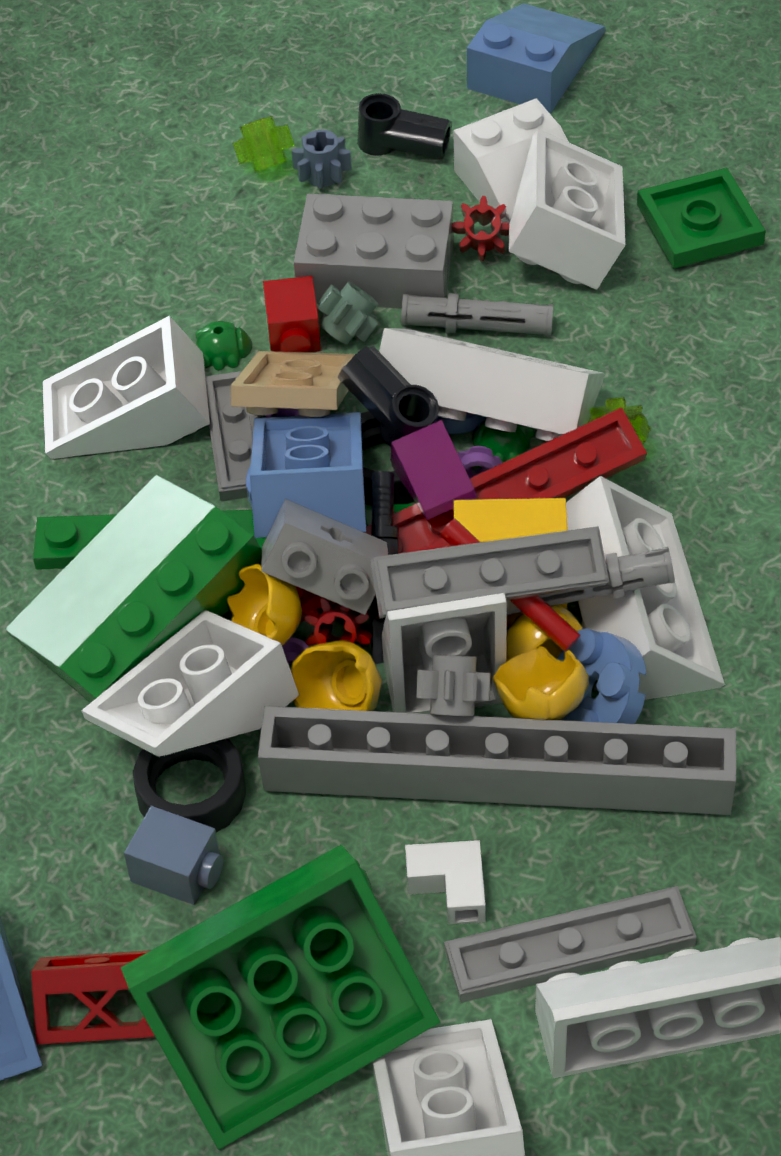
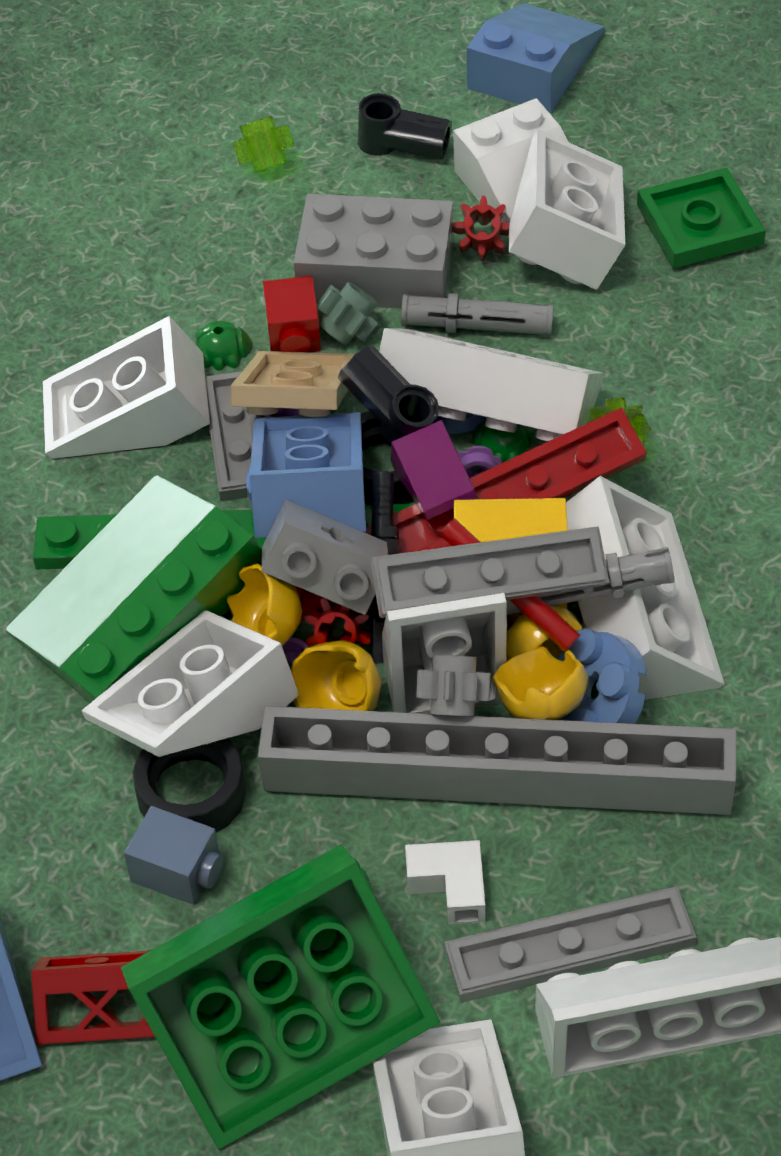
sand blue gear [292,130,352,188] -> none

